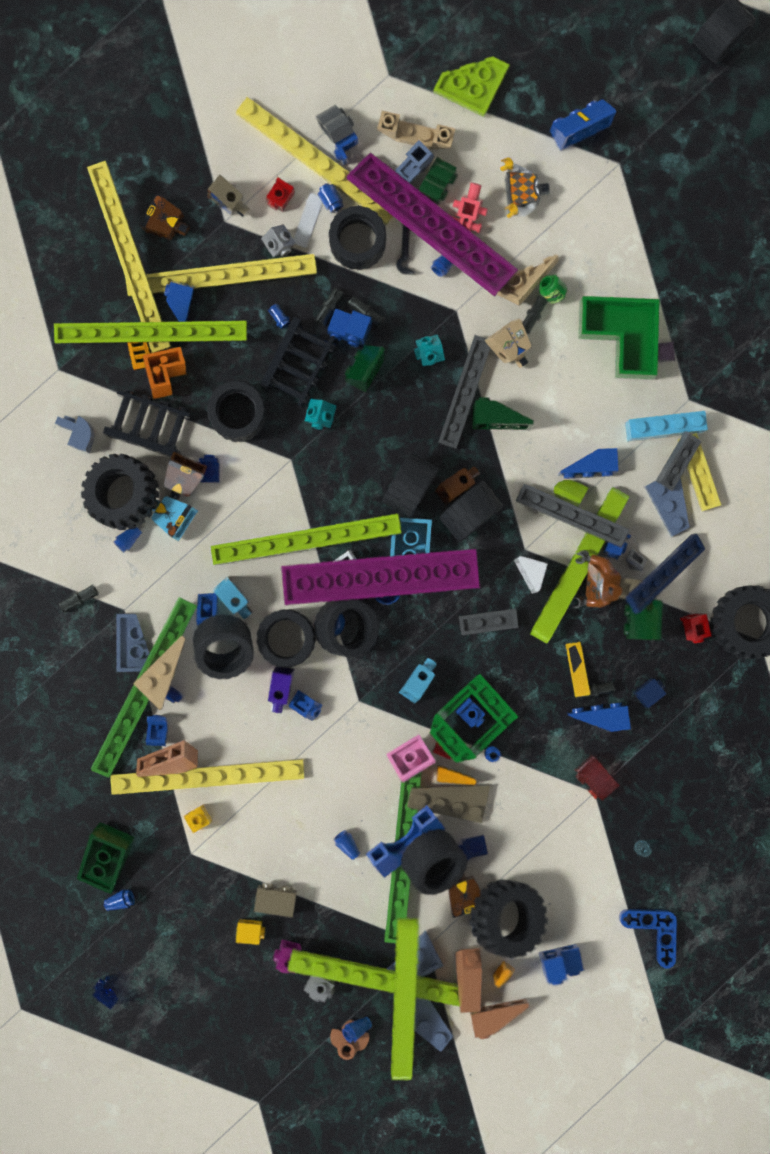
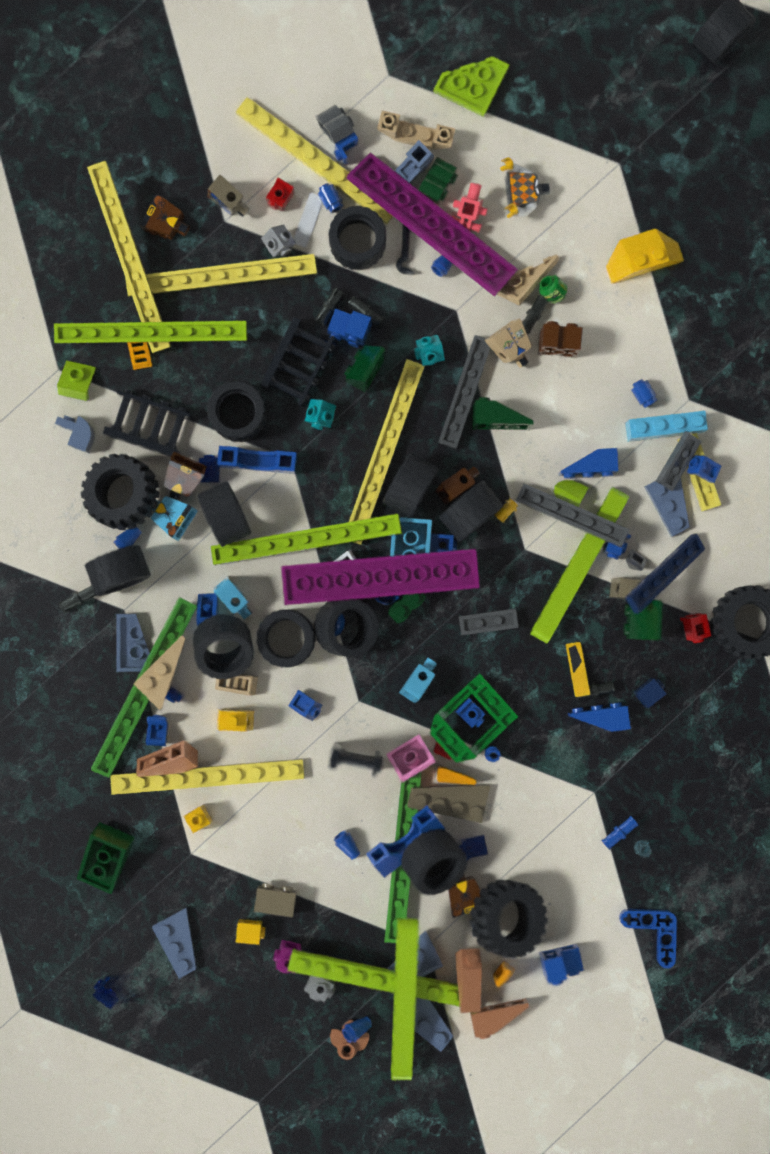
blue cone [104,889,135,911] -> none
orange brick [143,347,186,399] -> none
blue slope [164,281,195,322] -> none
blue pin [268,304,290,329] -> none
dark purple torso [268,666,295,713] -> none
white slope [514,556,547,594] -> none
blue slope [550,99,616,151] -> none
dark orange torso [572,550,622,608] -> none
clear red brick [575,755,619,801] -> none
green piece [578,296,660,380] -> none
clear purple slope [658,342,675,363] -> none
none -> lime piece [57,361,96,401]
none -> black tyre [85,545,151,596]
none -> sand blue wing [152,907,197,978]
none -> black tyre [198,481,251,547]
none -> tan slope [215,674,258,696]
none -> blue arch [217,446,297,474]
none -> yellow torso [217,709,254,732]
none -> black fence [328,743,383,777]
none -> light yellow plate [349,359,424,545]
none -> dark green brick [388,593,425,624]
none -> blue brick [429,534,457,553]
none -> yellow pin [494,498,518,523]
none -> reddish brown brick [538,321,583,358]
none -> blue pin [601,816,638,850]
none -> yellow wedge [606,229,684,284]
none -> blue brick [631,379,658,409]
none -> blue bracket [687,455,722,483]

